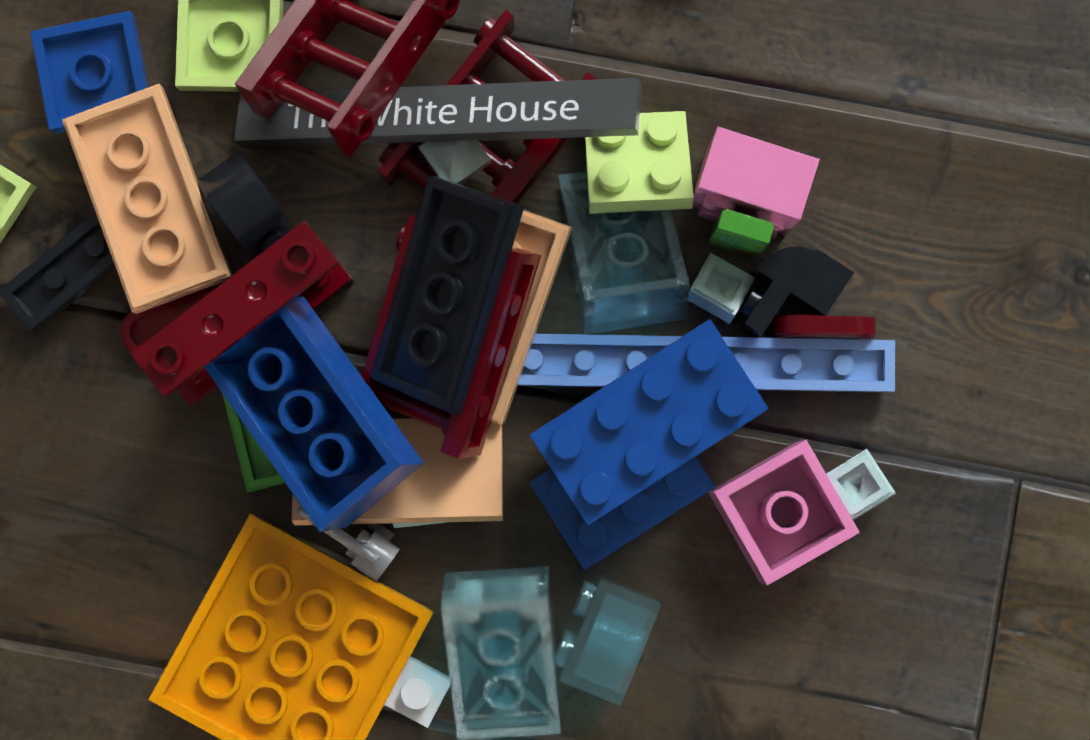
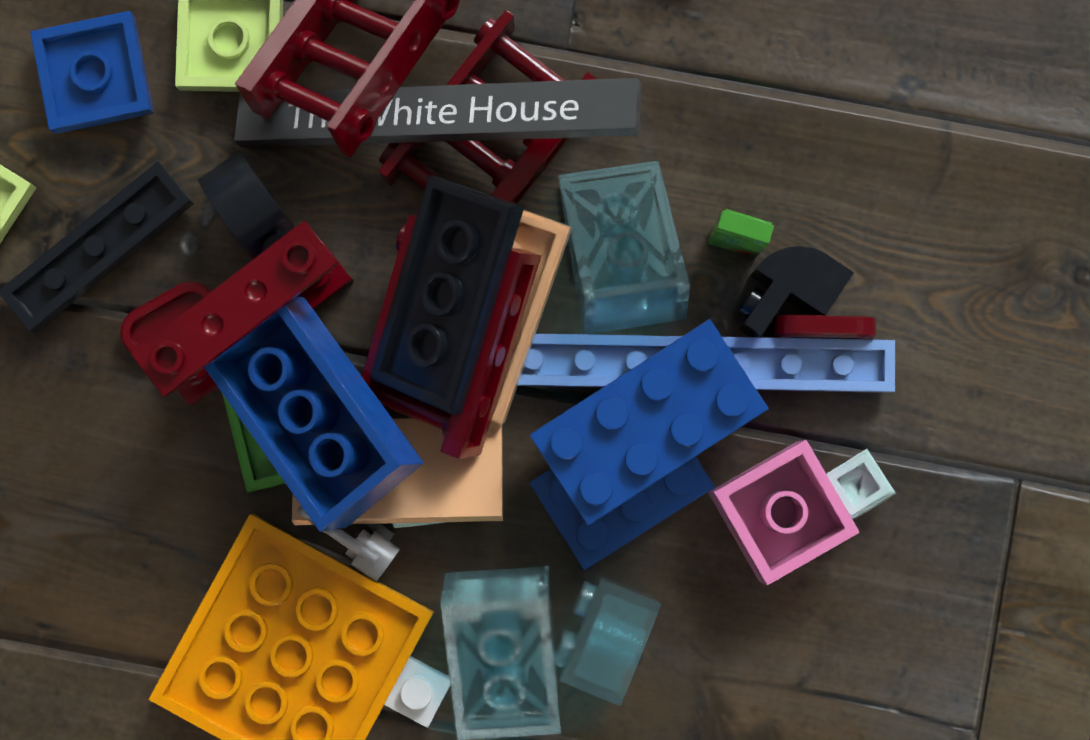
light nougat tile [62,83,232,314] -> none
light aqua tile [419,140,492,185] -> none
yellowish green plate [584,111,694,214] -> none
light aqua tile [685,253,755,324] -> none
bright pink brick [693,126,820,239] -> none

